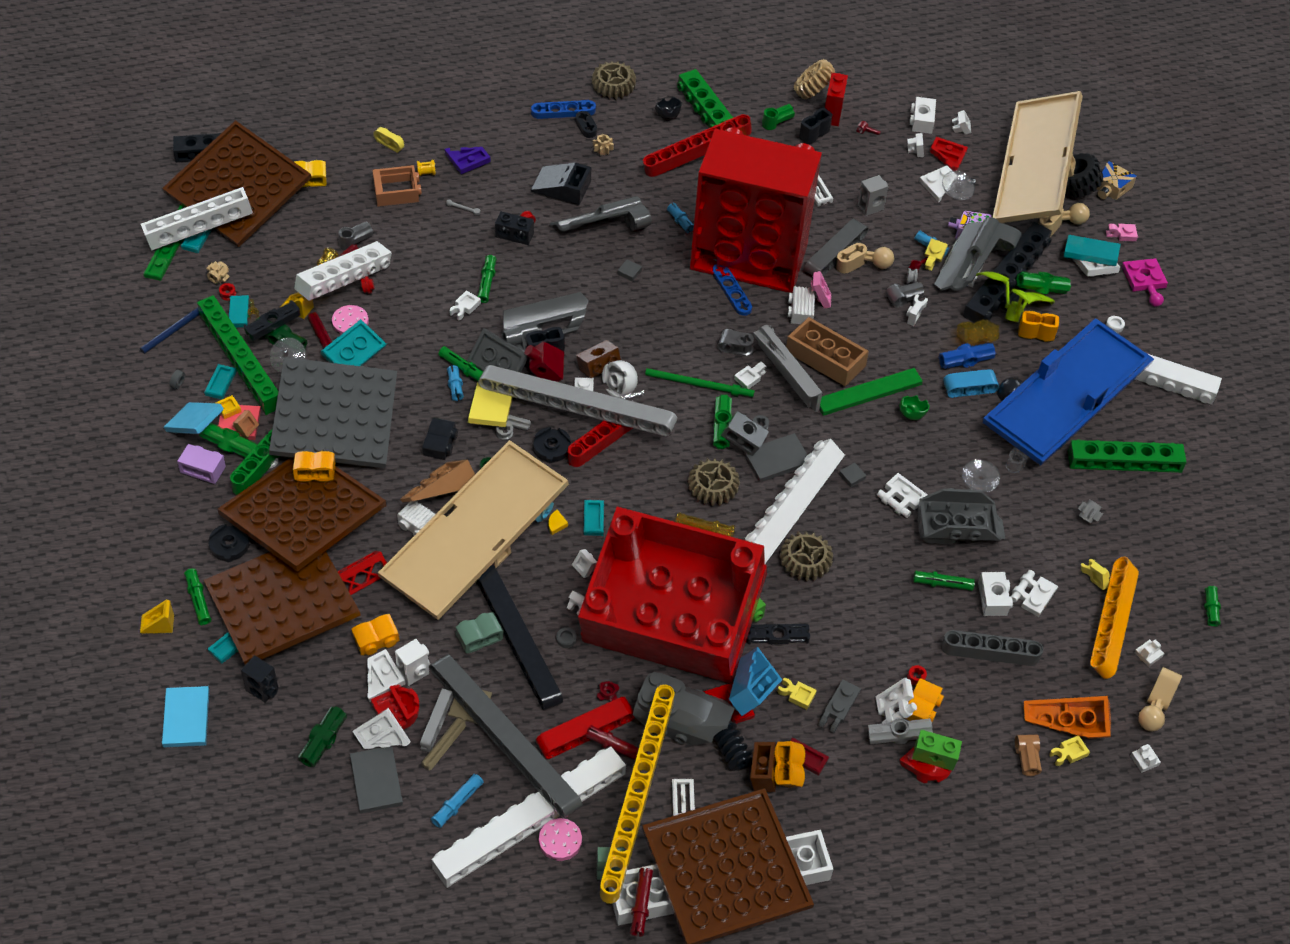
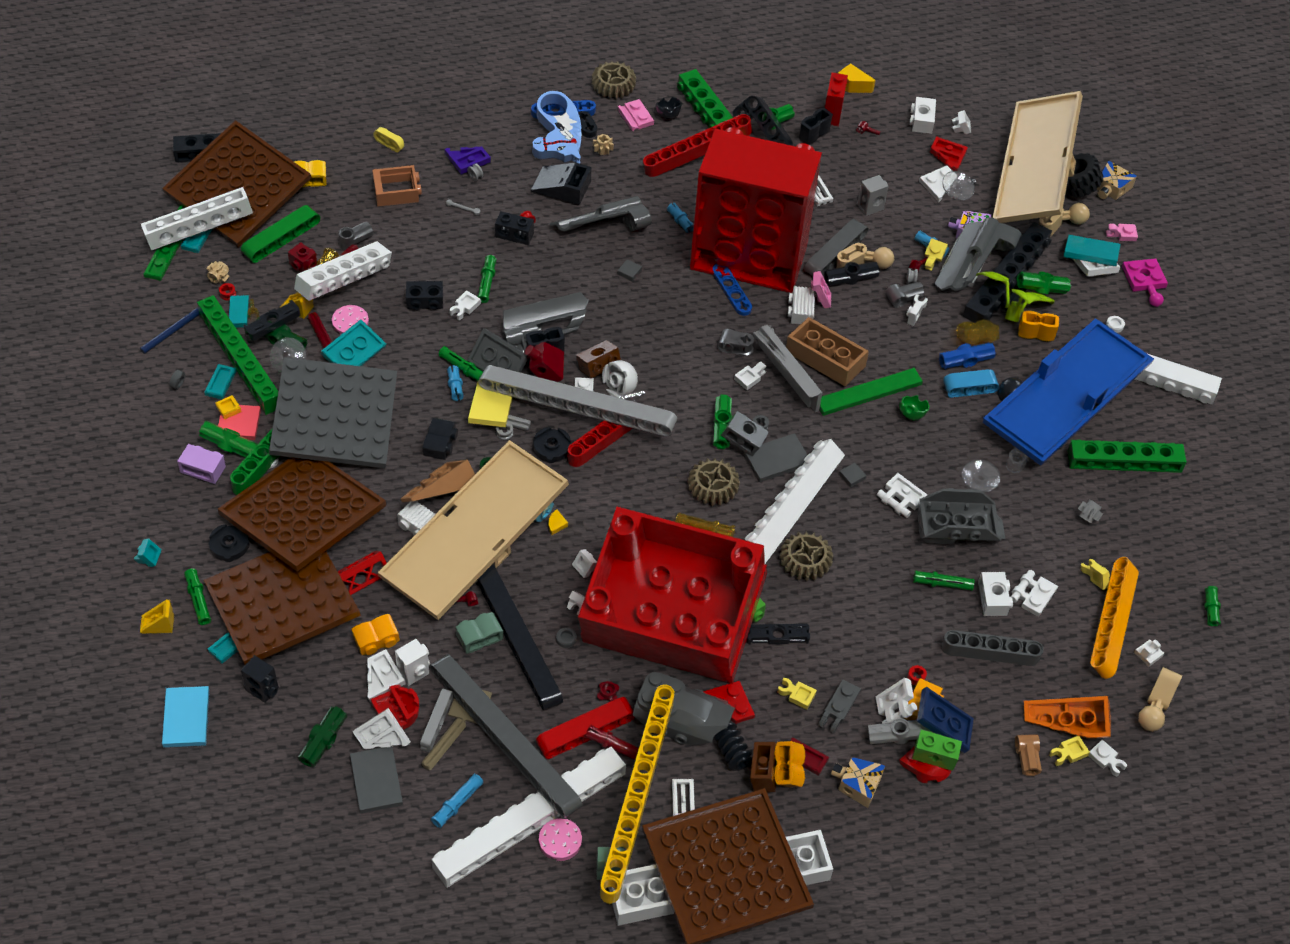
medium azure tile [164,402,224,434] -> none
nougat tile [232,410,259,438] -> none
light orange brick [293,451,336,481] -> none
red plate [361,276,375,294] -> none
yellow bush [417,160,436,177] -> none
teal tile [584,500,604,536] -> none
dark red pin [630,868,653,937] -> none
green bar [645,368,755,397] -> none
dark azure wedge [729,647,782,716] -> none
tan gear [794,59,835,99] -> none
white tile [907,133,924,157] -> none
white tile [1130,744,1161,773] -> none
none -> teal tile [134,539,162,567]
none -> green beam [241,205,321,263]
none -> dark red brick [288,242,317,272]
none -> black brick [406,281,443,310]
none -> dark red hand [456,591,478,607]
none -> light grey bush [467,164,483,181]
none -> light blue animal [532,91,581,164]
none -> bright pink plate [618,99,654,131]
none -> black beam [733,96,793,146]
none -> black piece [824,262,879,286]
none -> torso [831,758,885,808]
none -> yellow slope [838,63,875,93]
none -> dark blue tile [917,687,974,753]
none -> white plate [1088,740,1127,777]

